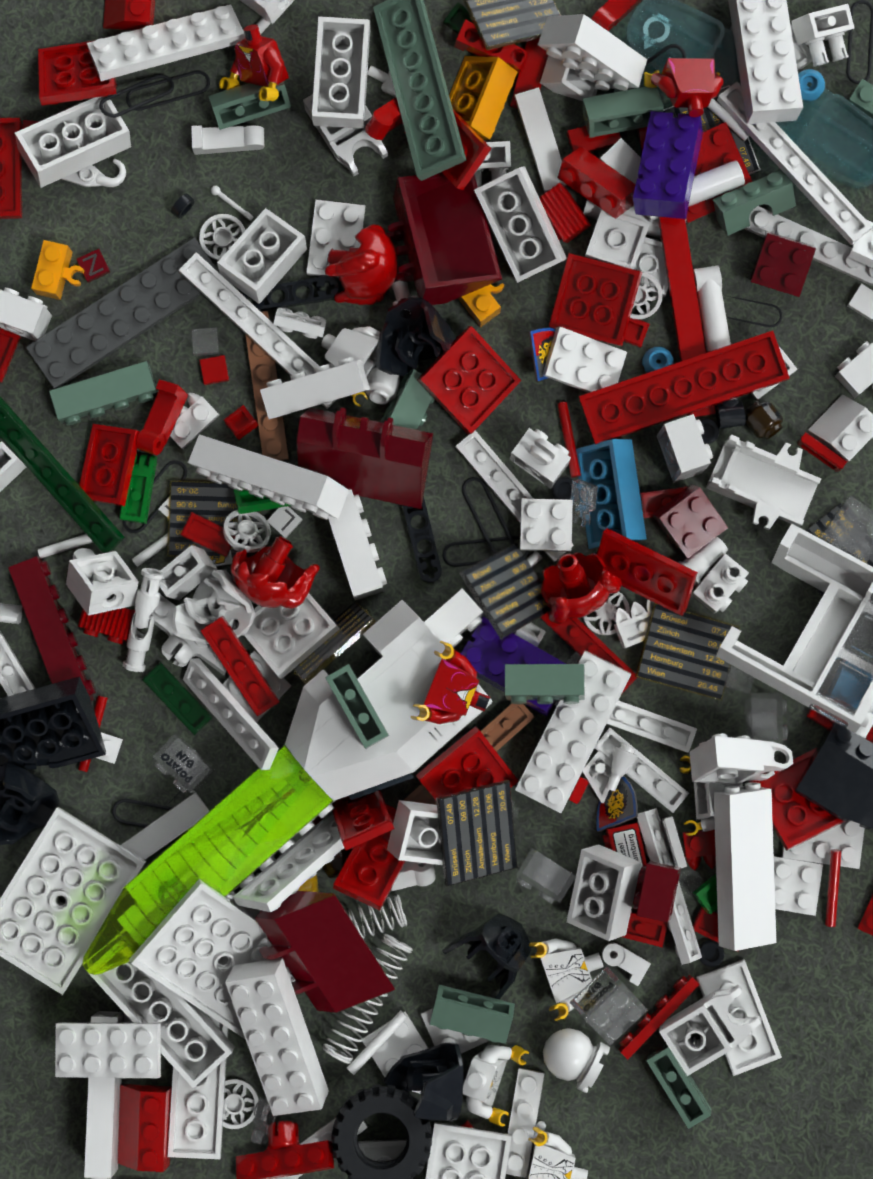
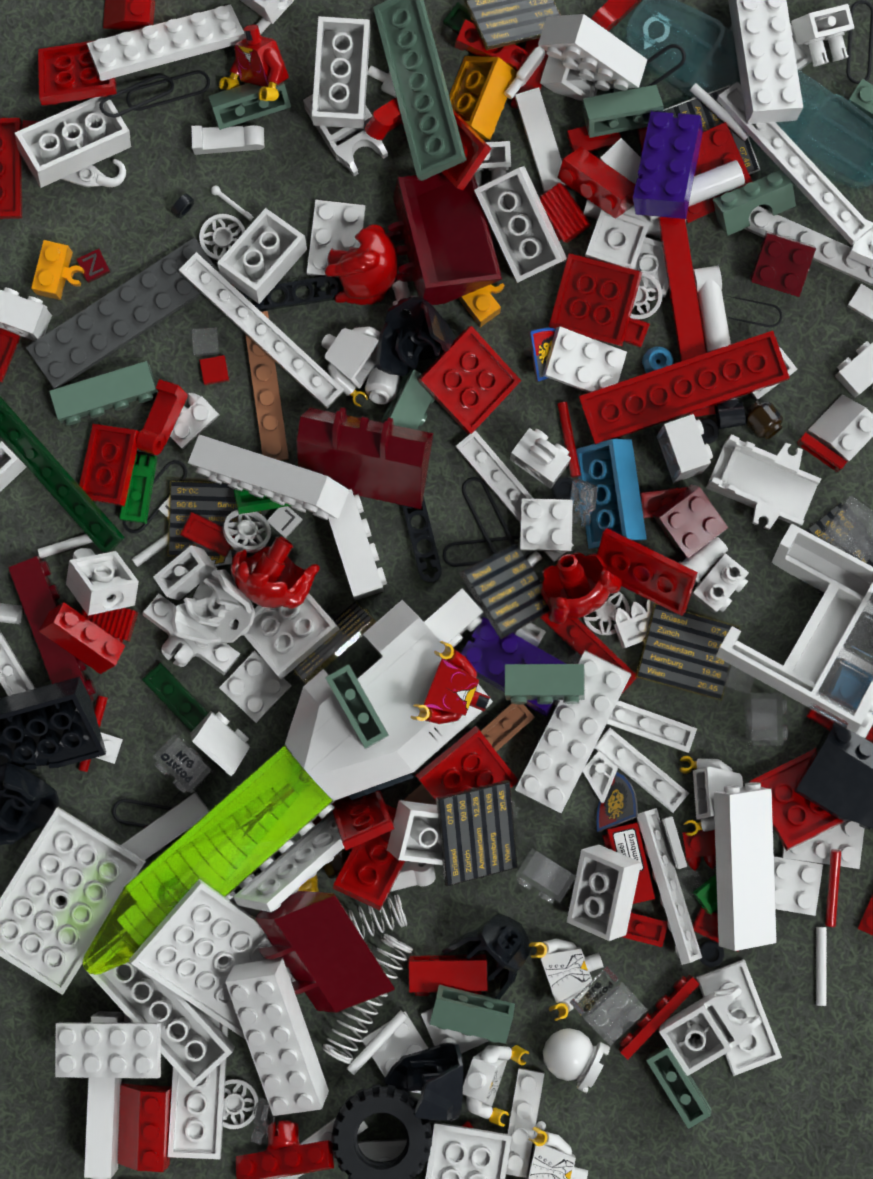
white piece [123,568,164,672] -> none
white plate [183,658,279,770] -> none
red plate [200,616,280,716] -> none
red tile [224,405,259,440] -> none
white brick [260,357,370,419] -> none
white plate [273,307,326,339] -> none
red tile [568,777,589,804] -> none
white leg [602,943,651,986] -> none
white cone [606,743,638,791] -> none
dark red brick [633,861,681,923] -> none
red torso [644,58,724,118] -> none
white brick [690,734,793,785] -> none
dark azure plate [798,69,825,101] -> none
none -> red brick [39,602,125,674]
none -> white slope [190,711,250,776]
none -> red brick [409,954,487,996]
none -> white piece [504,46,545,99]
none -> white bar [816,927,827,1006]

